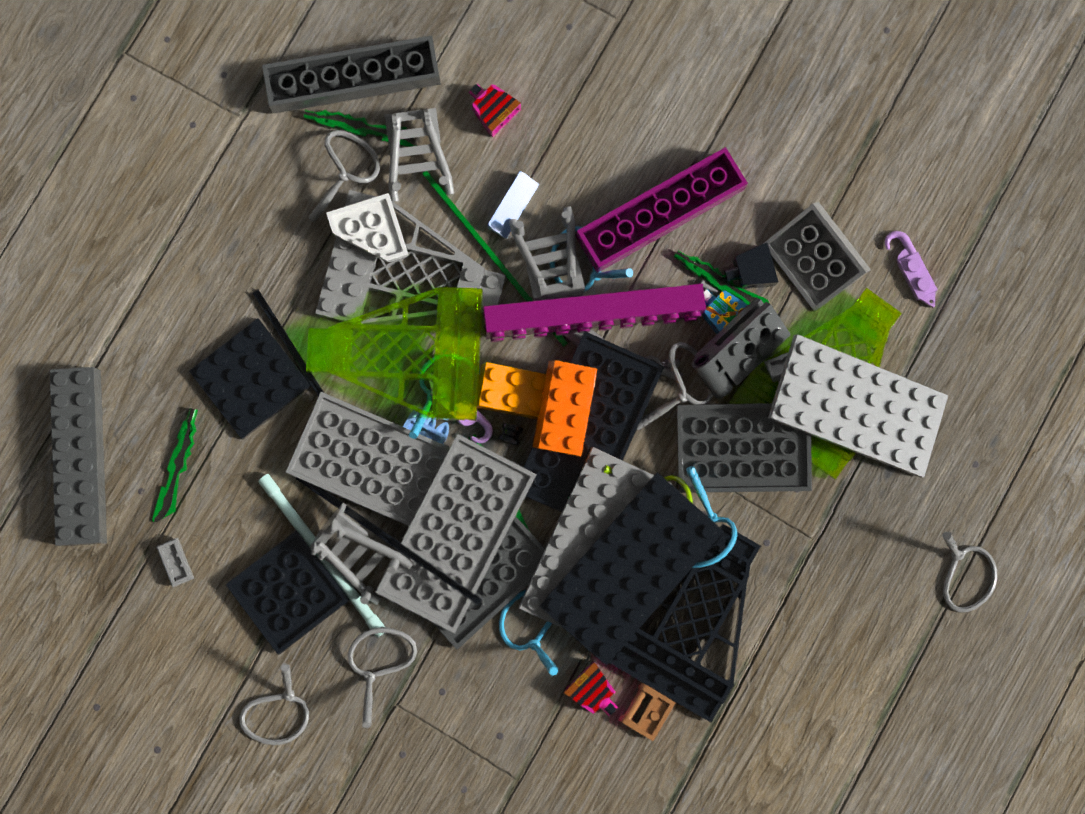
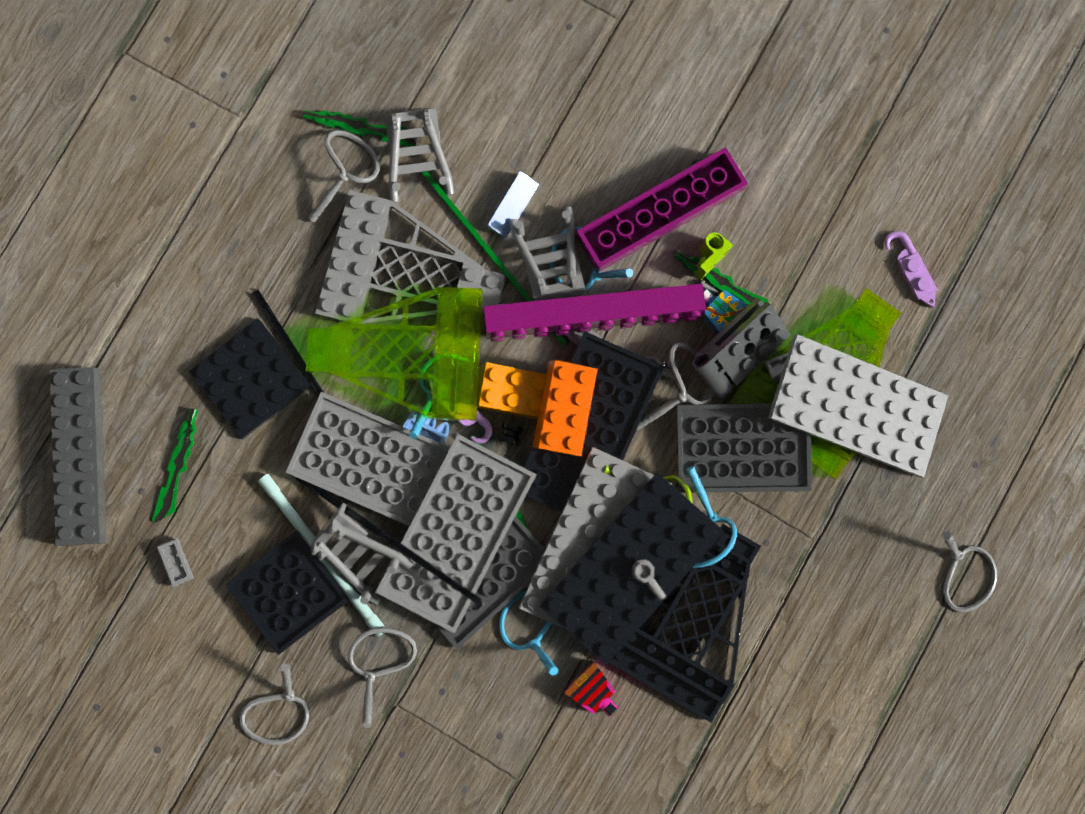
dark grey brick [262,35,441,114] -> none
white plate [326,193,409,262] -> none
torso [469,84,521,137] -> none
medium nougat plate [619,682,676,741] -> none
black torso [724,243,778,289] -> none
light grey slope [763,202,871,311] -> none
none -> light grey plate [632,560,666,601]
none -> lime plate [694,232,733,281]

